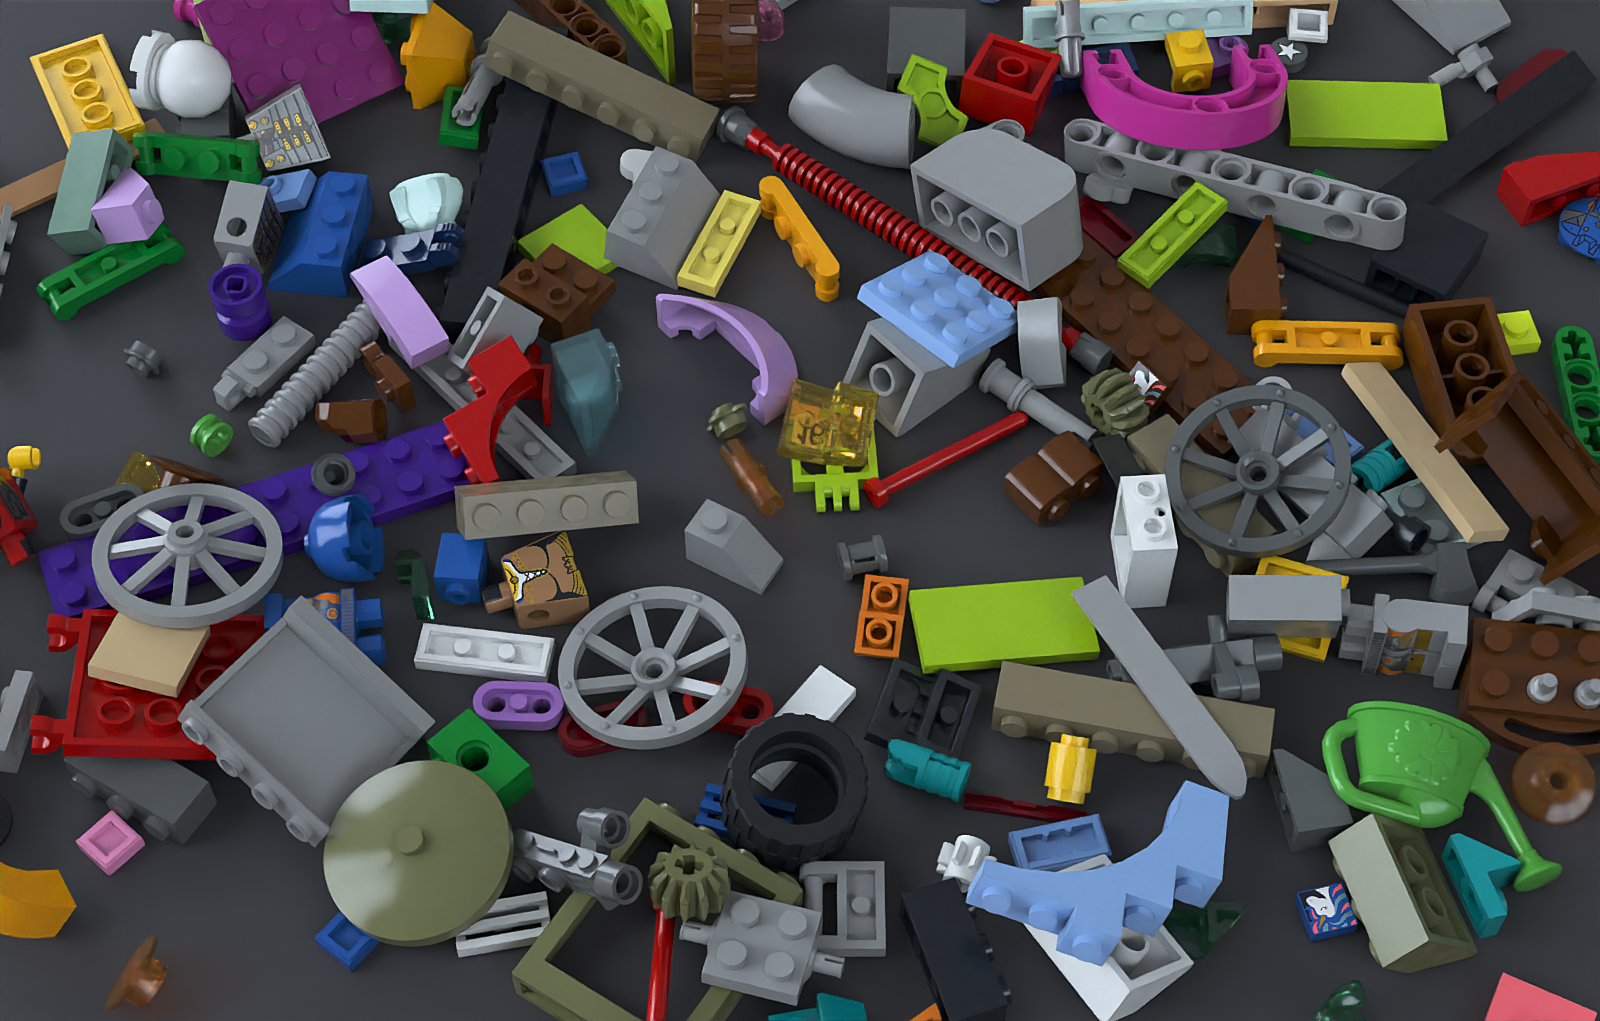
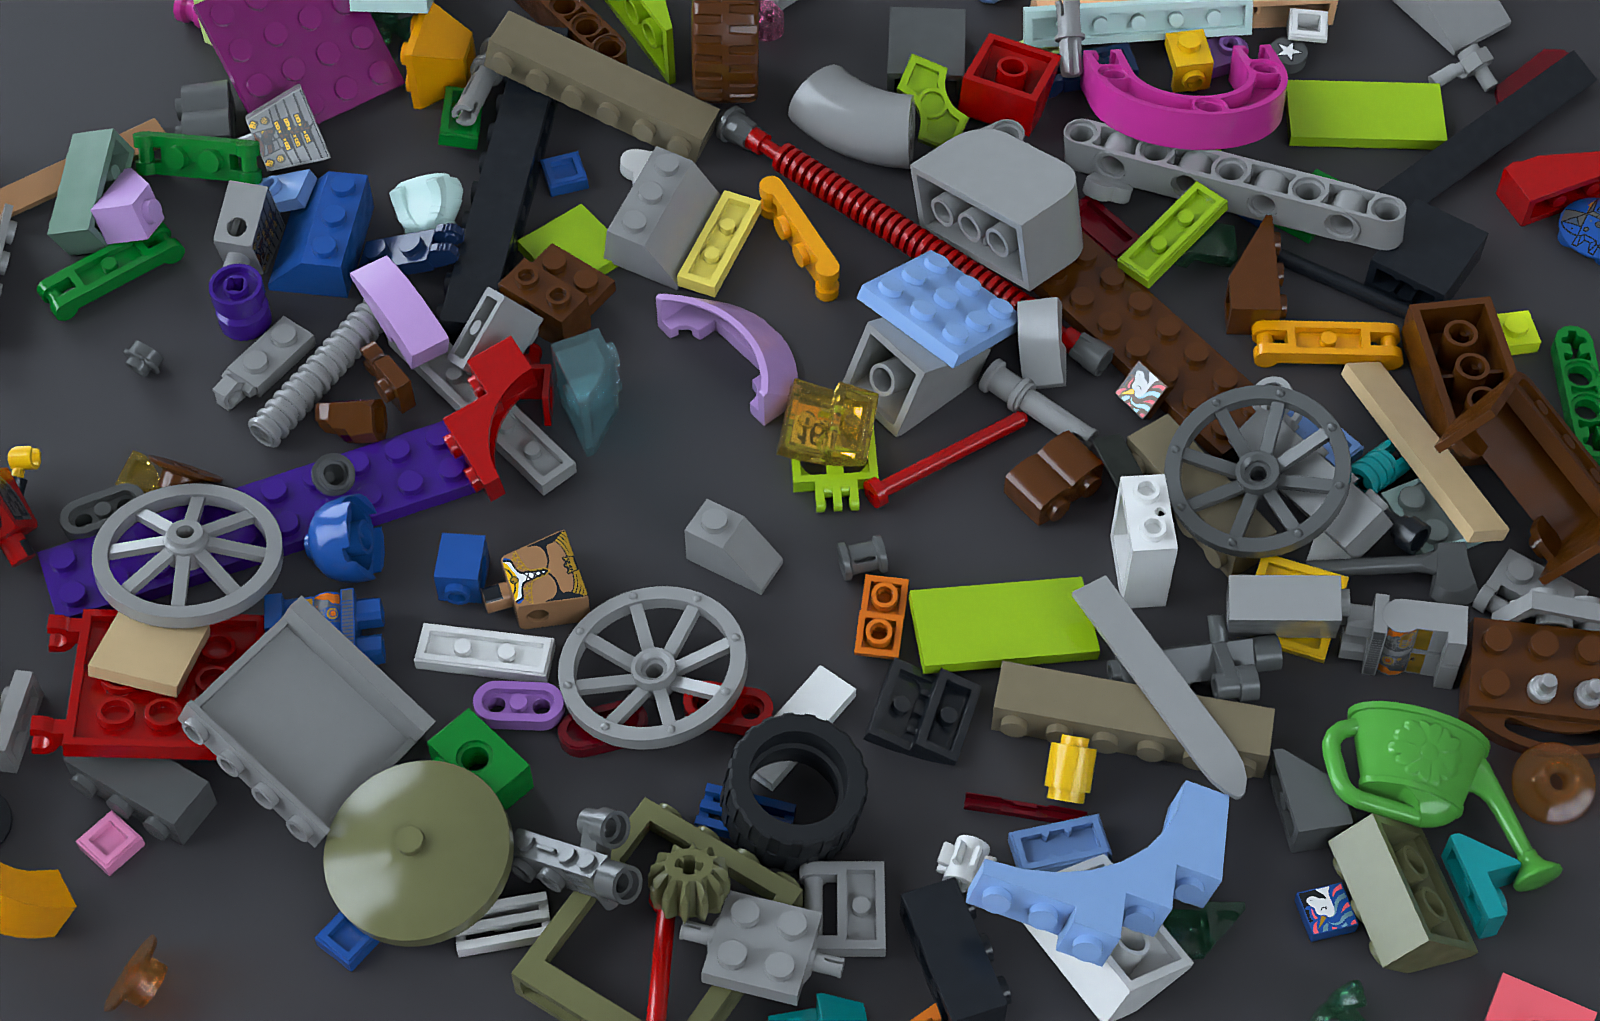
yellow tile [30,34,147,150] -> none
white tile [129,30,231,118] -> none
bright green bush [190,414,233,457] -> none
clear green slope [395,549,435,620] -> none
dark tan brick [454,470,639,540] -> none
olive plate [706,403,748,440] -> none
clear orange pin [719,438,784,516] -> none
teal hinge [884,739,972,803] -> none
olive gear [1081,367,1150,440] -> none

